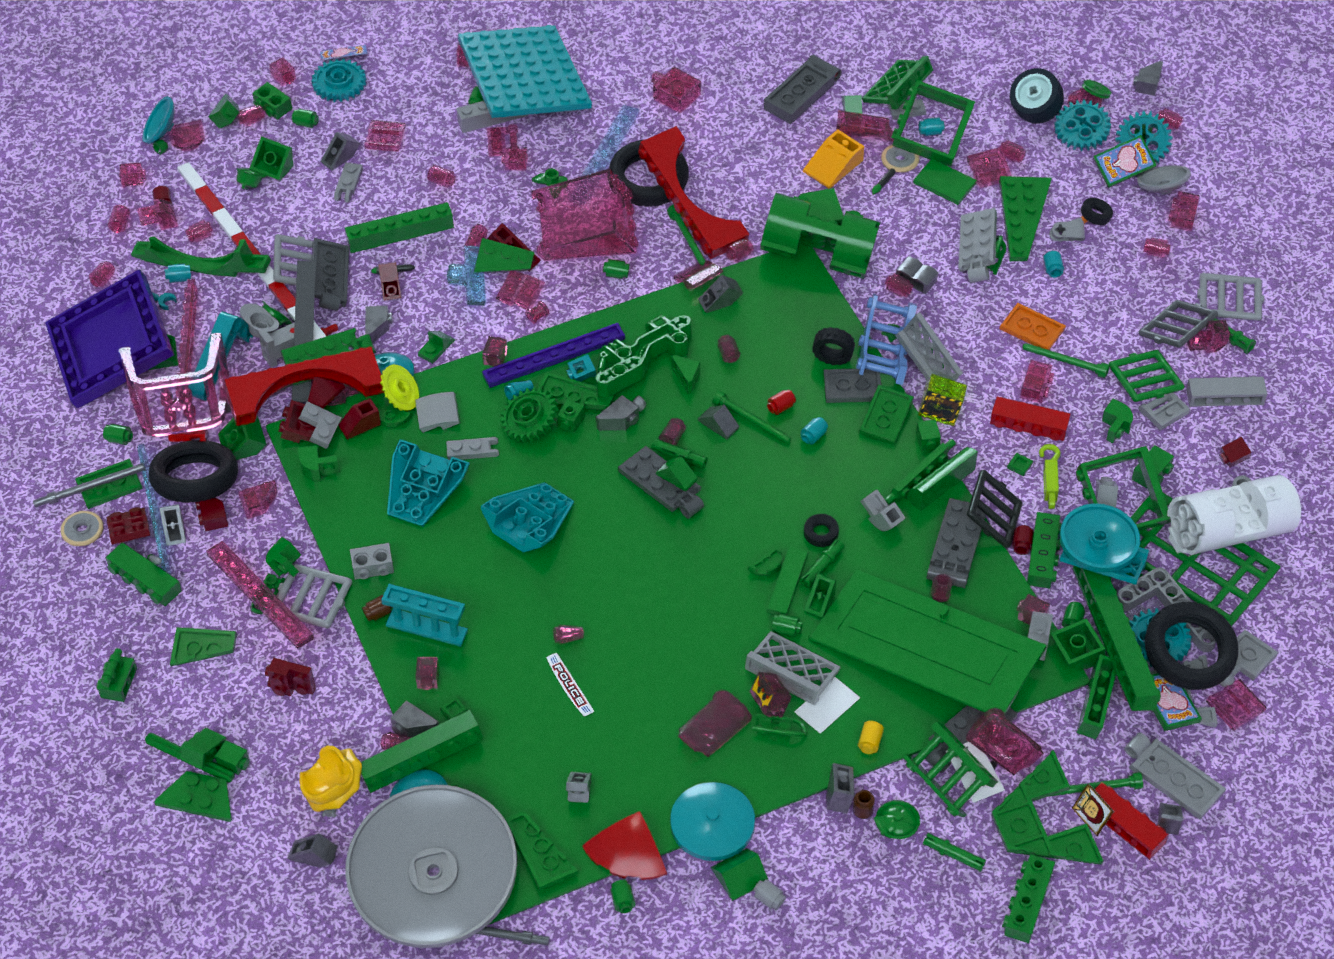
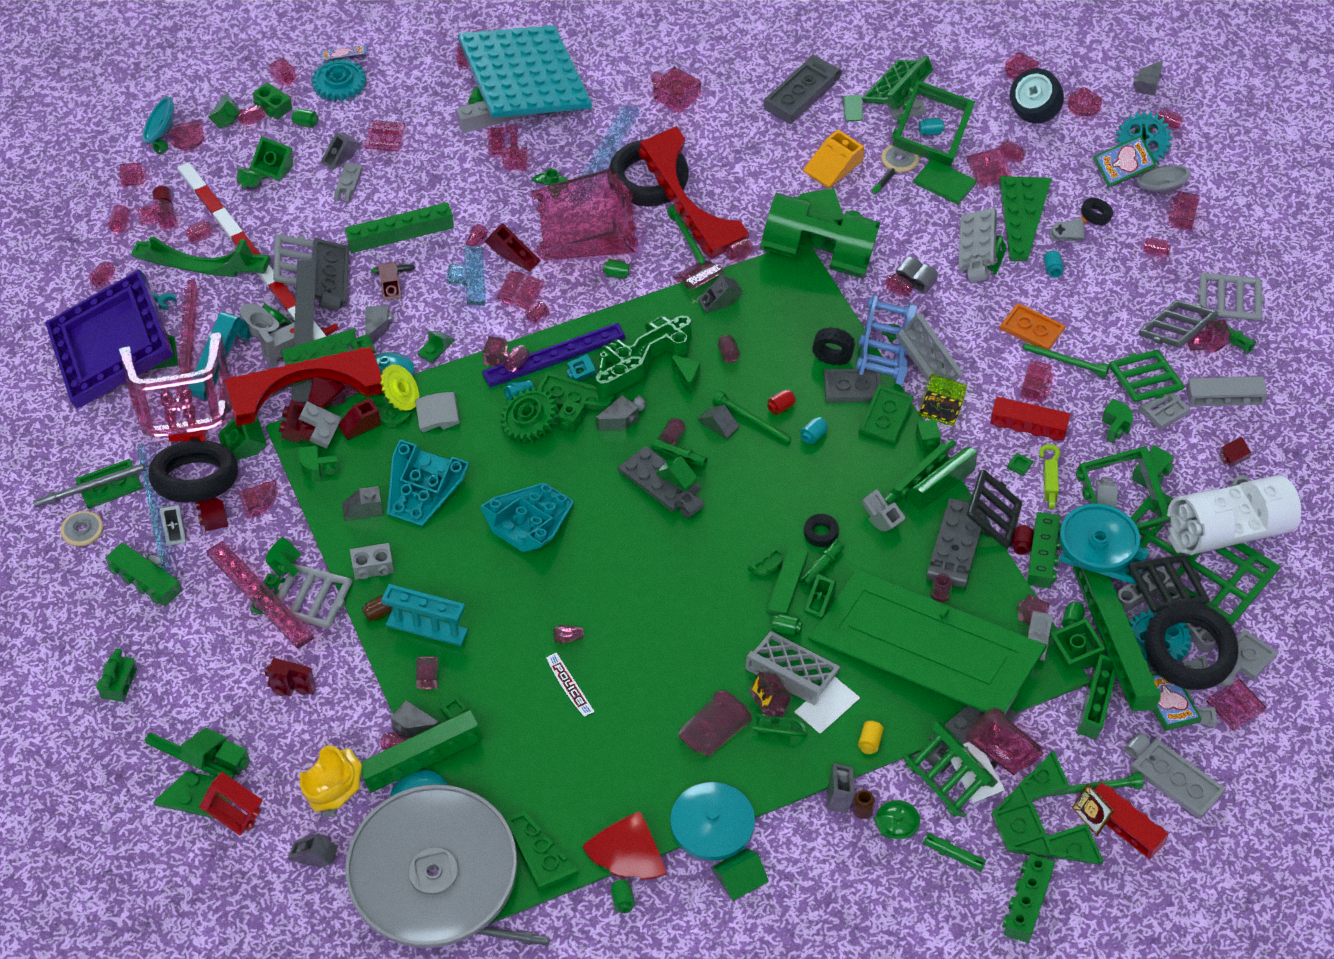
green brick [103,424,133,445] -> none
dark red plate [106,507,150,545] -> none
teal brick [164,263,191,283] -> none
green wing [170,627,237,666] -> none
clear pink brick [427,164,456,188] -> none
light grey hinge [446,437,499,460] -> none
green wing [473,238,534,274] -> none
flat silver slope [566,772,591,803] -> none
light grey brick [753,879,786,910] -> none
clear pink slope [835,110,894,142] -> none
teal gear [1054,99,1111,151] -> none
green wheel [1082,80,1111,99] -> none
flat silver slope [1158,803,1183,835] -> none
none -> red window [199,772,263,836]
none -> flat silver slope [342,486,383,521]
none -> clear pink brick [503,345,530,372]
none -> clear pink plate [1005,52,1039,81]
none -> pearl dark grey bar [1128,554,1210,613]

